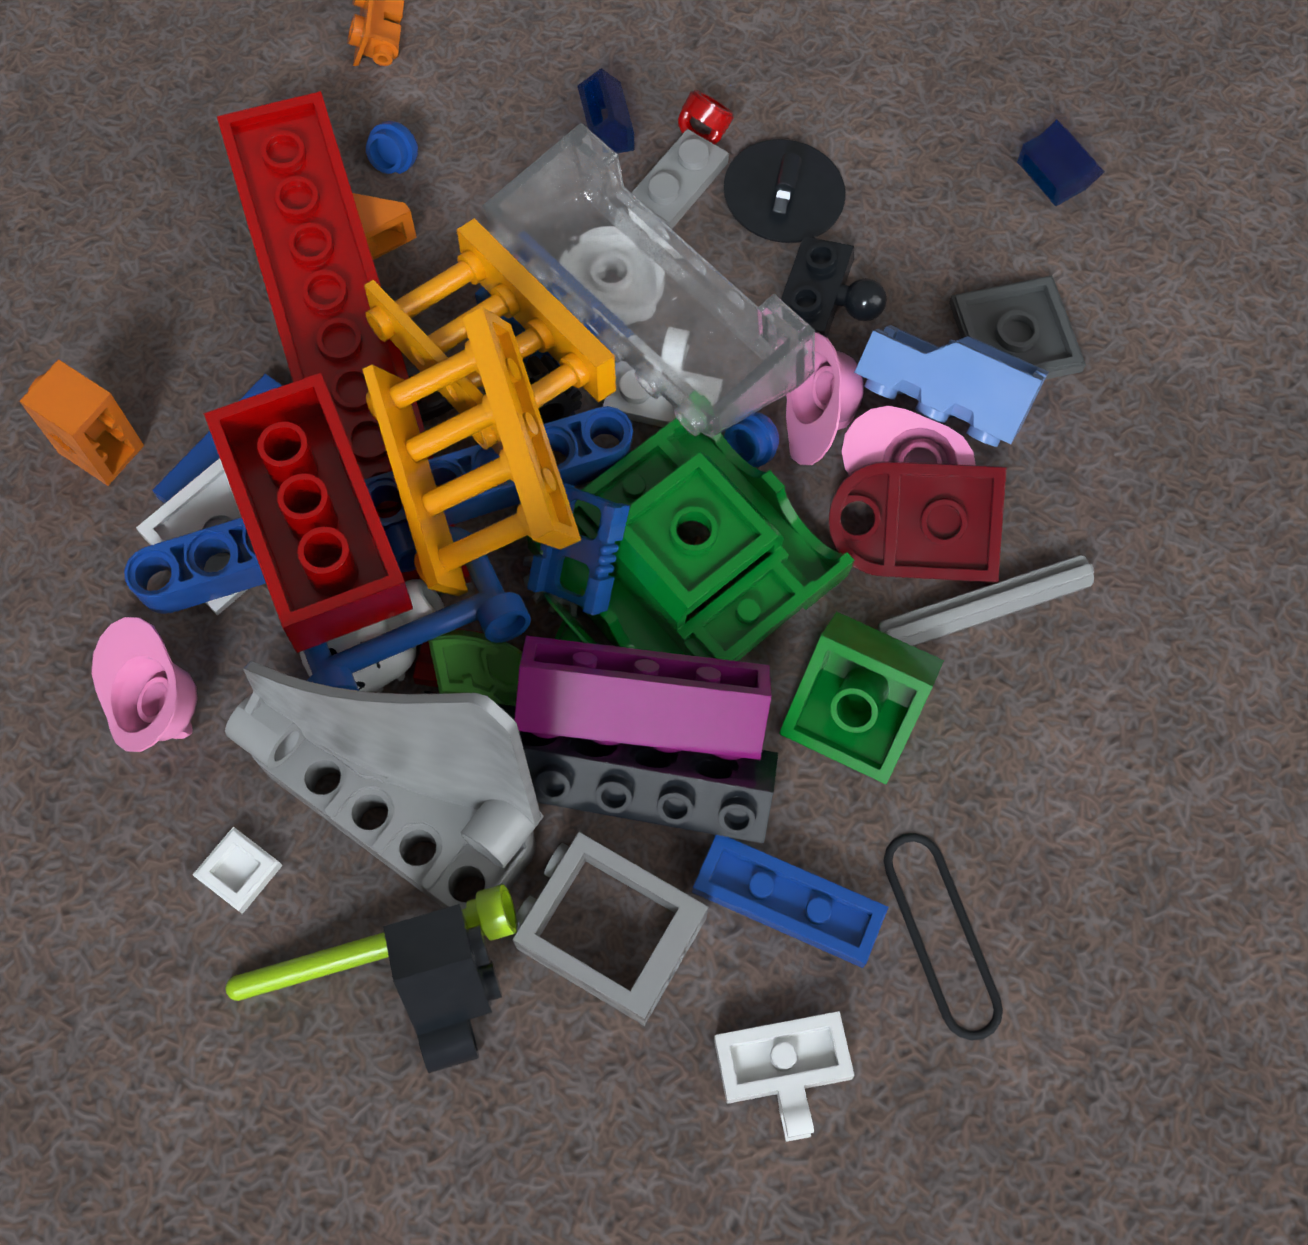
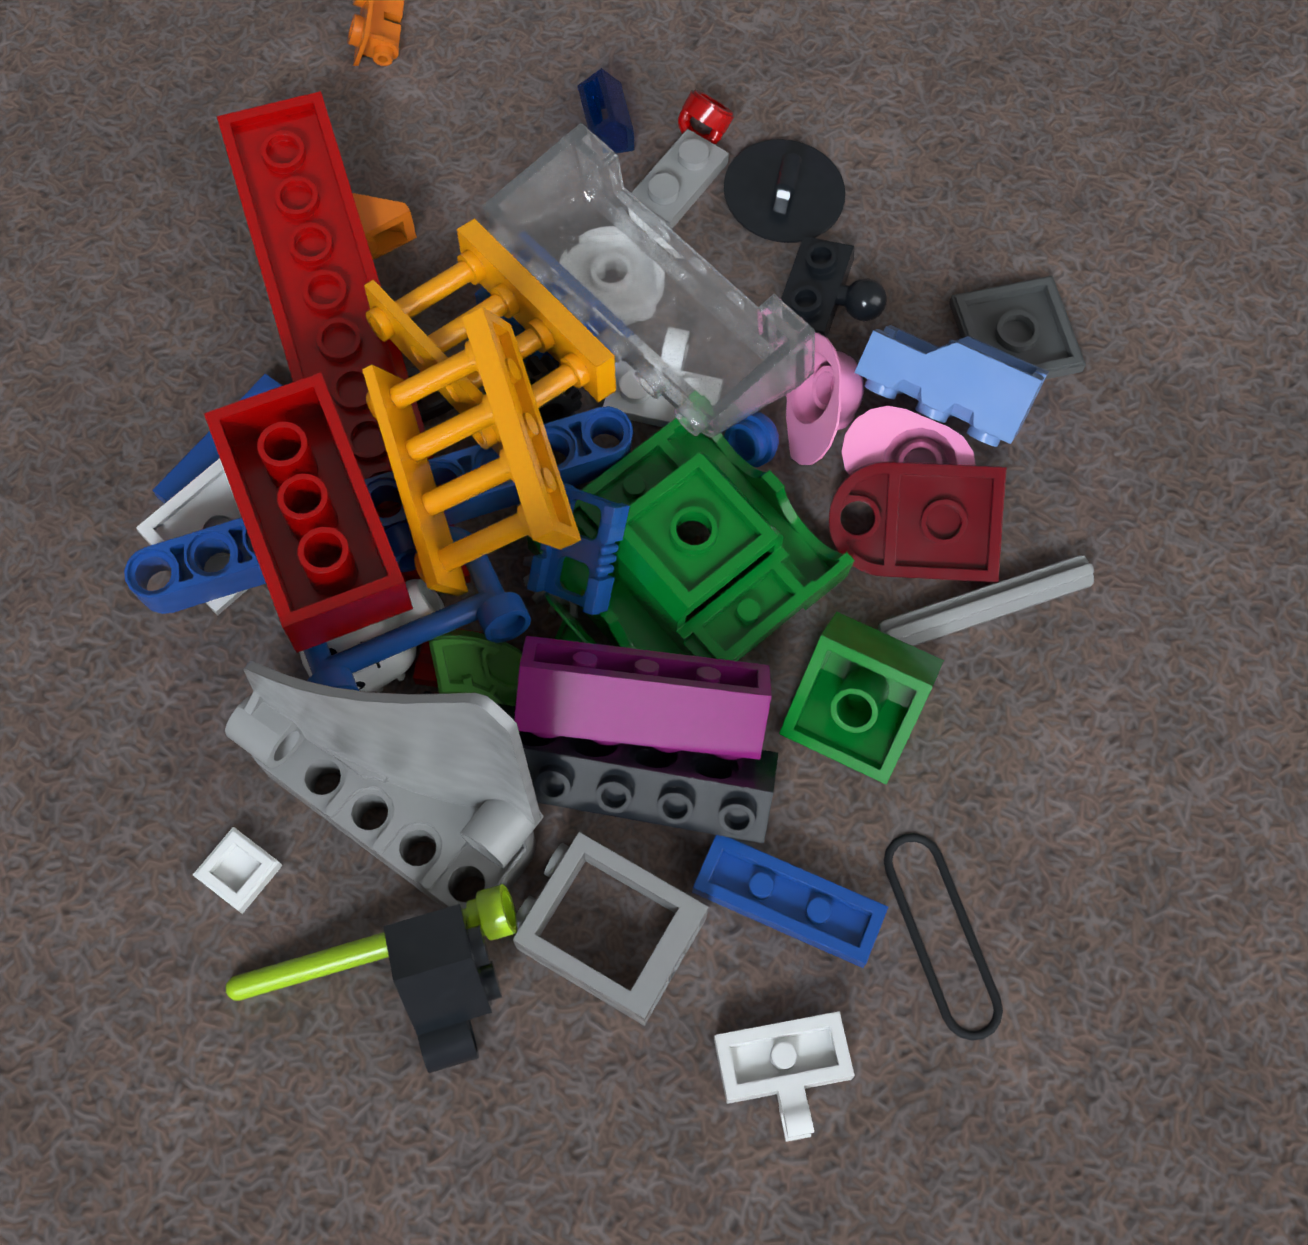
orange brick [19,359,144,486] -> none
bright pink piece [91,617,197,752] -> none
blue plate [366,121,418,174] -> none
clear blue piece [1017,119,1105,206] -> none

